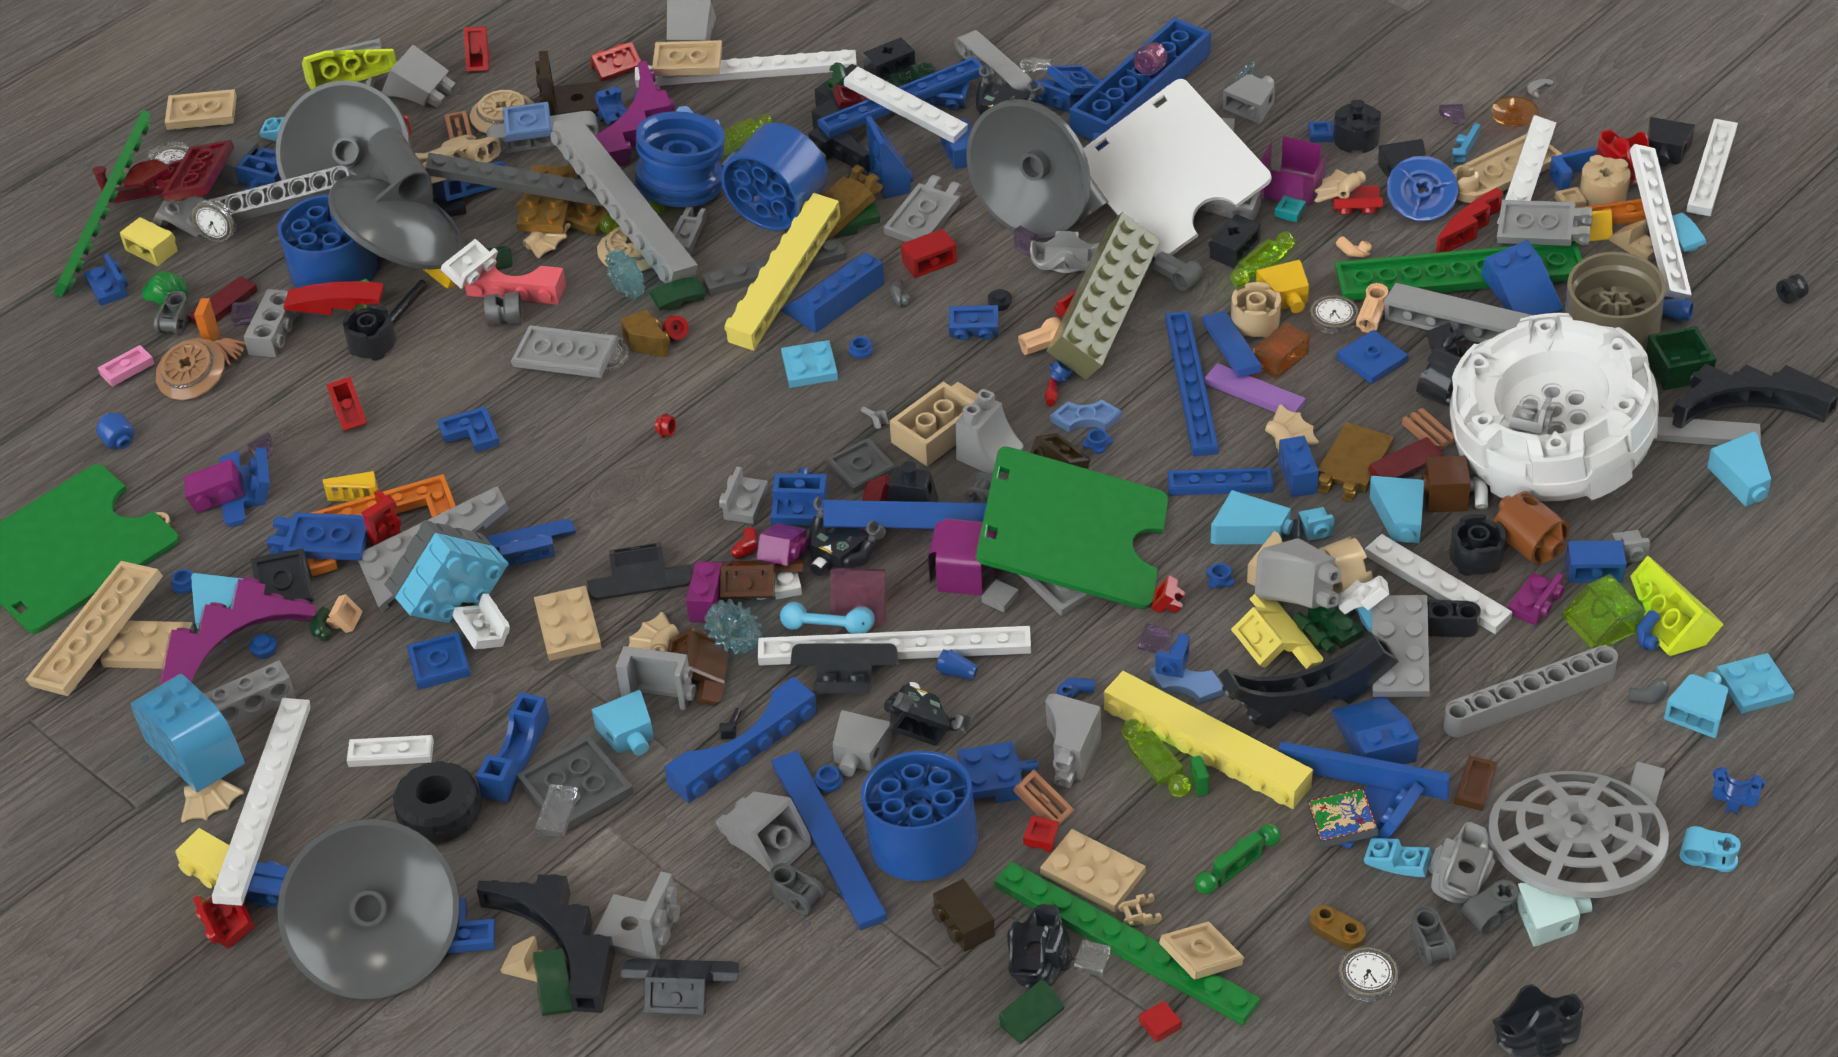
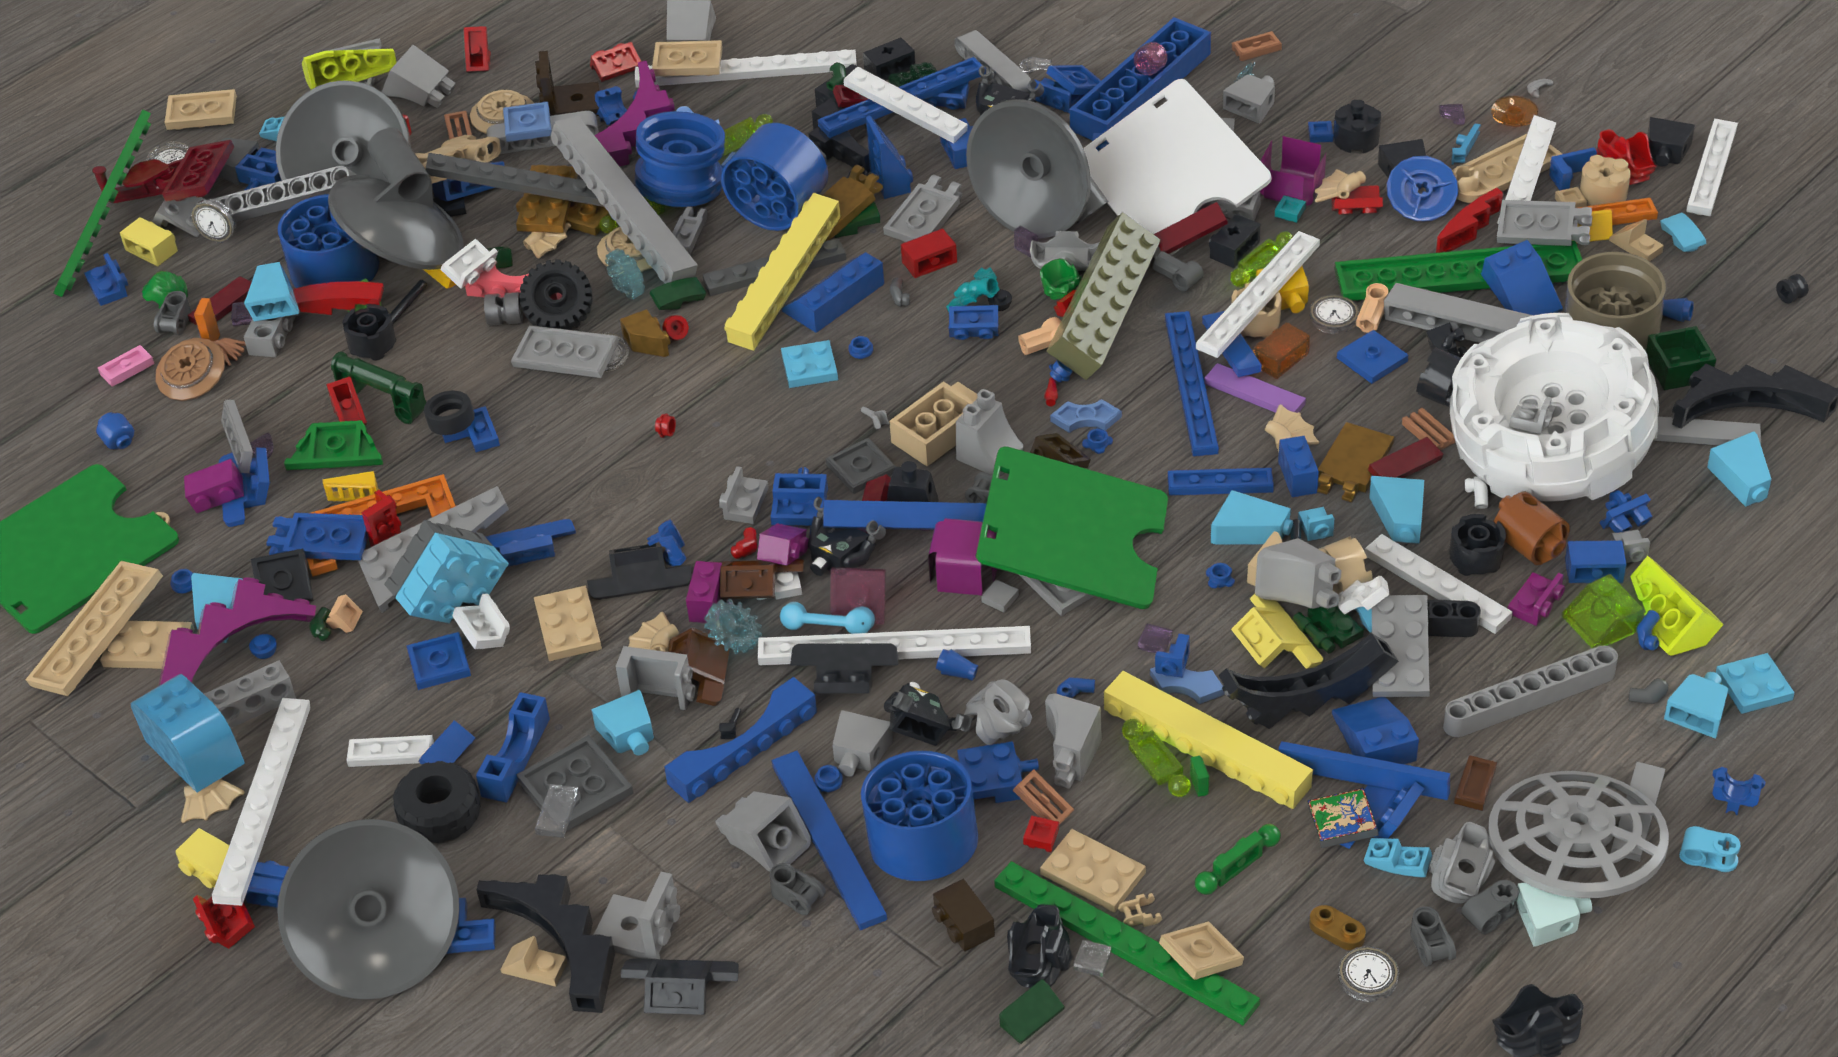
dark green slope [533,949,572,1016] -> none
red tile [1139,1001,1182,1042] -> none
red tile [1151,575,1185,613] -> none
light nougat arm [1336,236,1372,258] -> none
reddish brown head [1422,455,1471,512] -> none
white plate [1630,144,1692,299] -> none
none -> light grey tile [221,400,253,473]
none -> medium azure slope [244,262,299,321]
none -> green wing [284,420,383,470]
none -> dark green piece [331,351,427,424]
none -> blue tile [418,720,475,764]
none -> black tyre [424,390,475,435]
none -> black wheel [520,259,593,330]
none -> blue piece [647,519,686,566]
none -> teal animal [946,267,1000,312]
none -> light grey piece [964,679,1032,745]
none -> green hair [1040,258,1081,300]
none -> dark red tile [1154,202,1228,254]
none -> white tile [1196,231,1320,358]
none -> nougat tile [1232,31,1282,61]
none -> blue hips [1599,490,1653,533]

